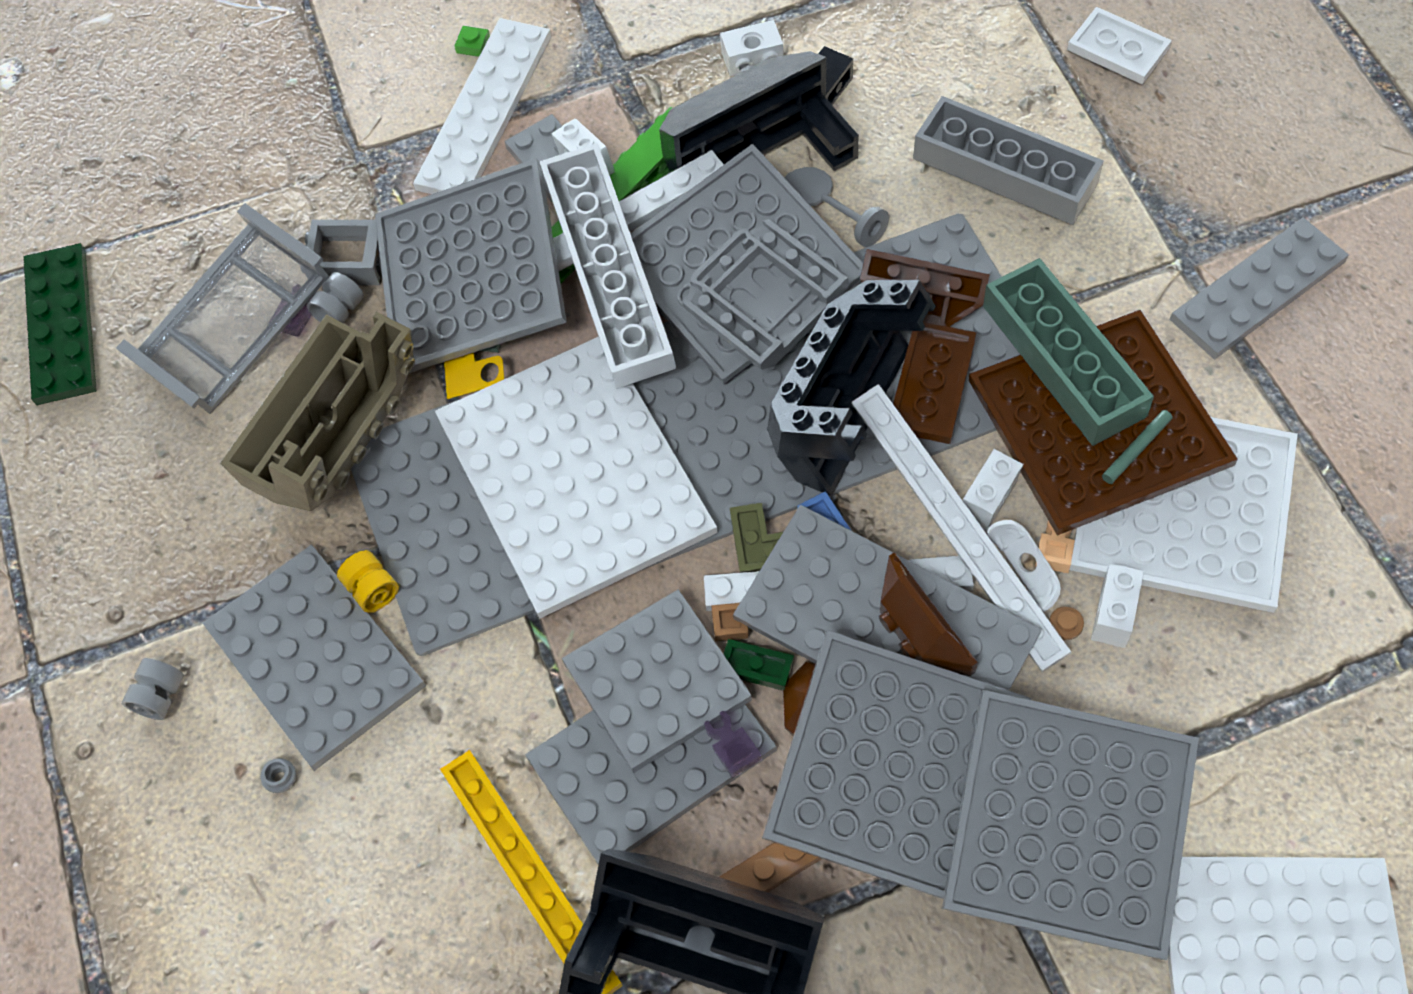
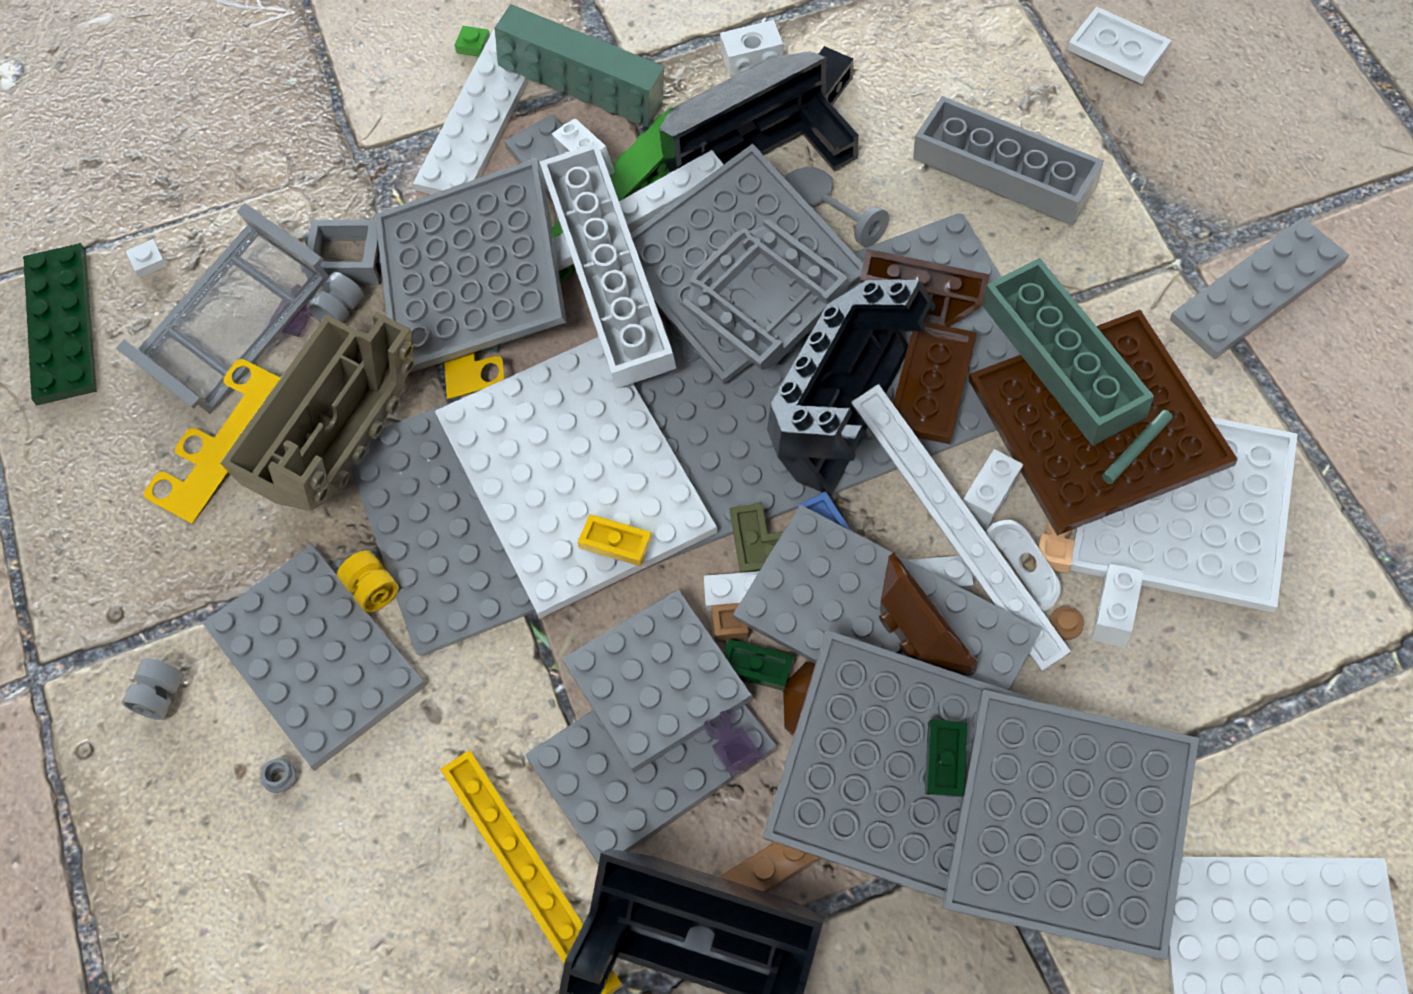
none -> white plate [126,239,166,278]
none -> yellow piece [144,359,280,524]
none -> sand green brick [494,4,664,127]
none -> yellow plate [577,514,653,567]
none -> dark green plate [925,720,967,798]

